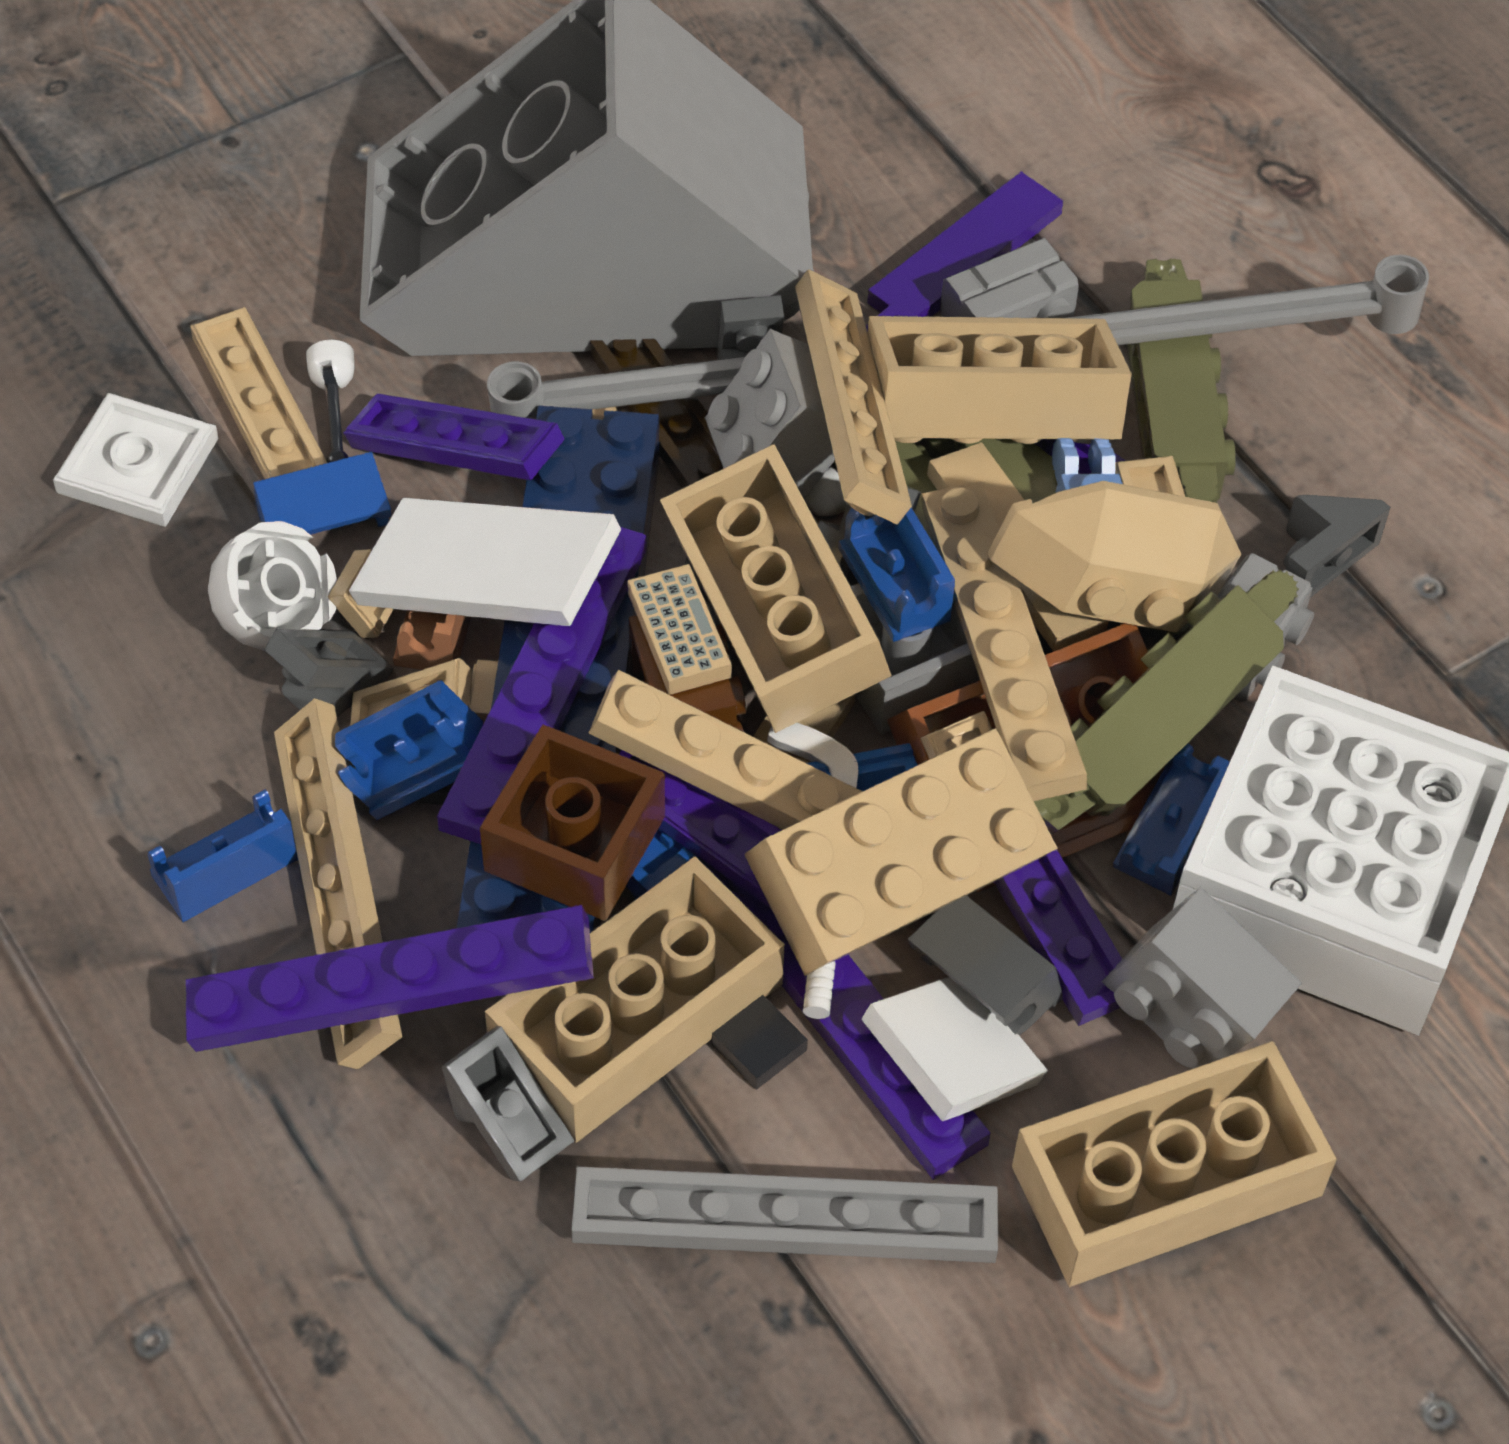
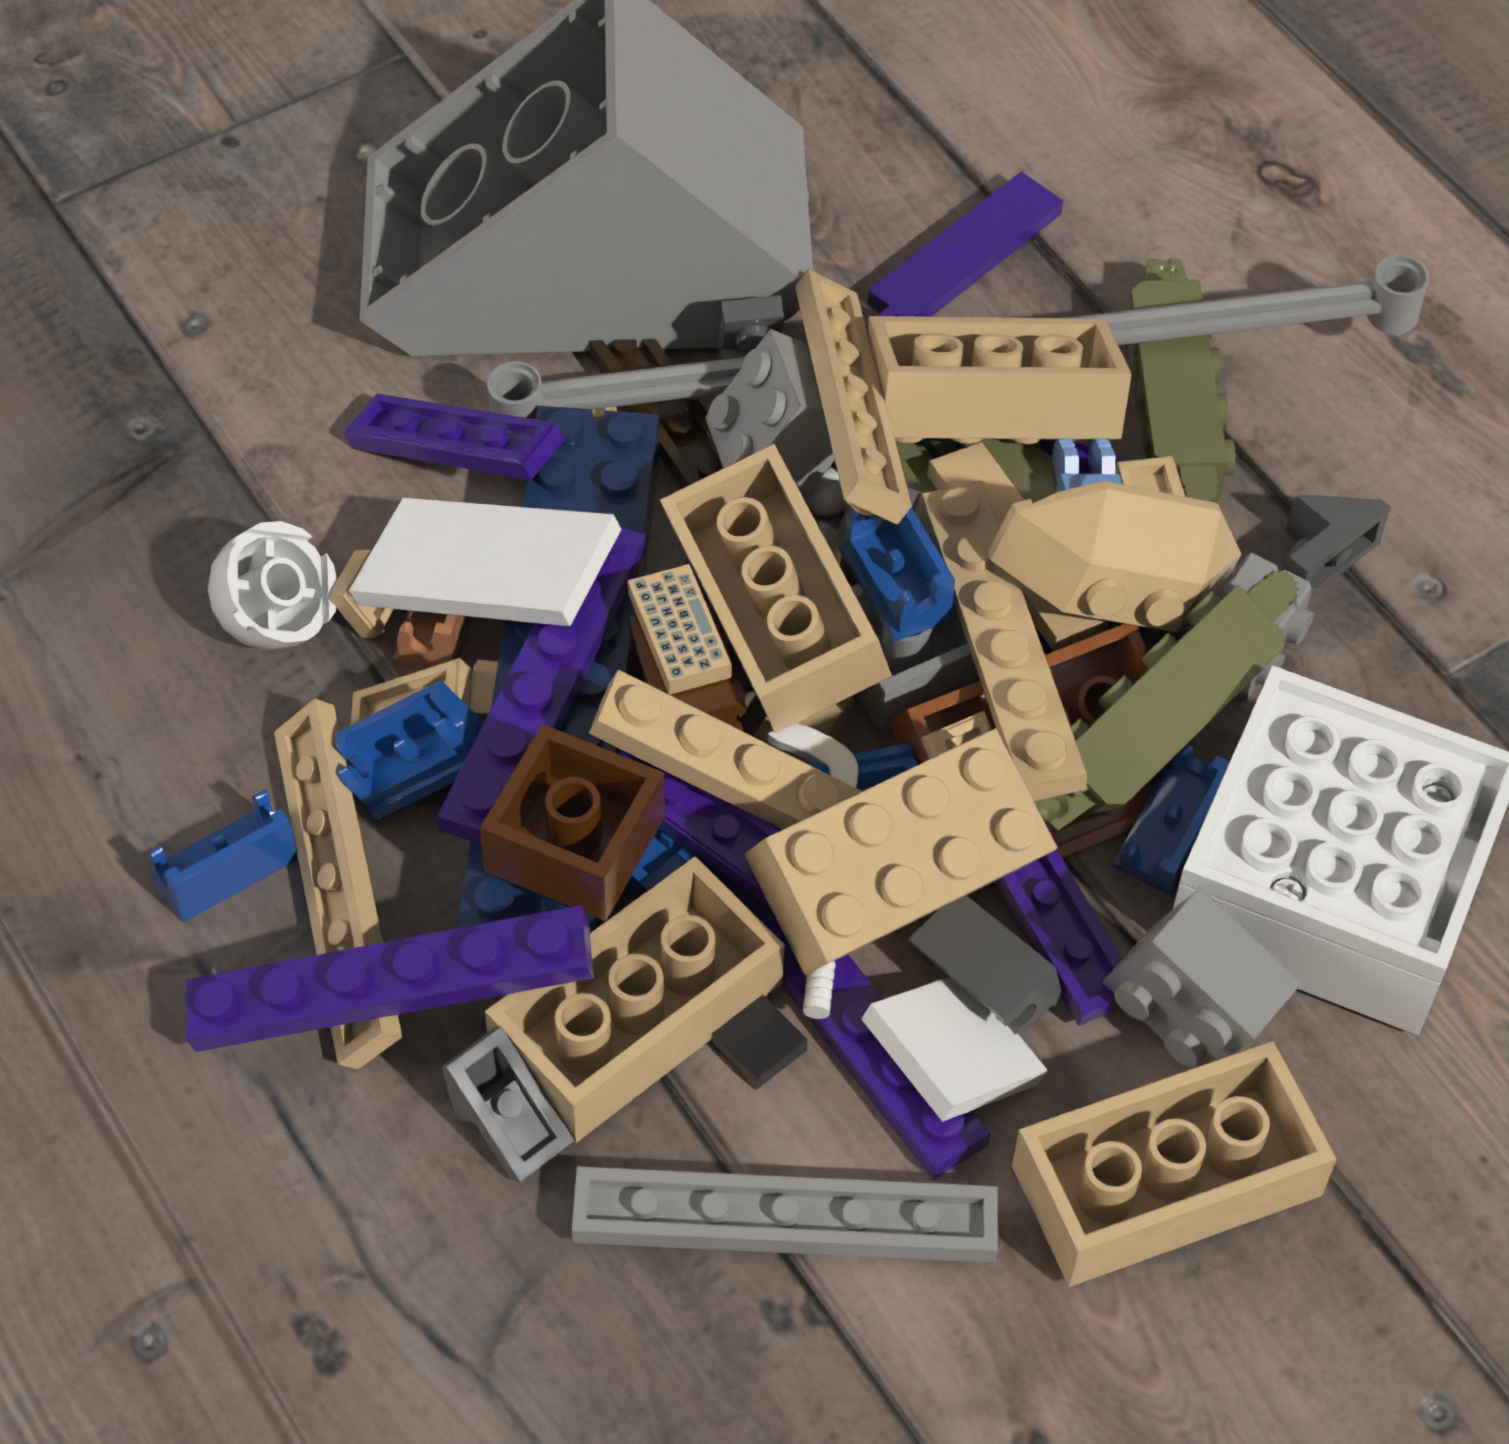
white tile [53,393,218,527] -> none
tan tile [190,307,327,479] -> none
blue hinge [253,452,391,535] -> none
dark grey slope [264,629,394,717] -> none
hinge [306,340,355,463] -> none
light grey brick [940,238,1079,318] -> none

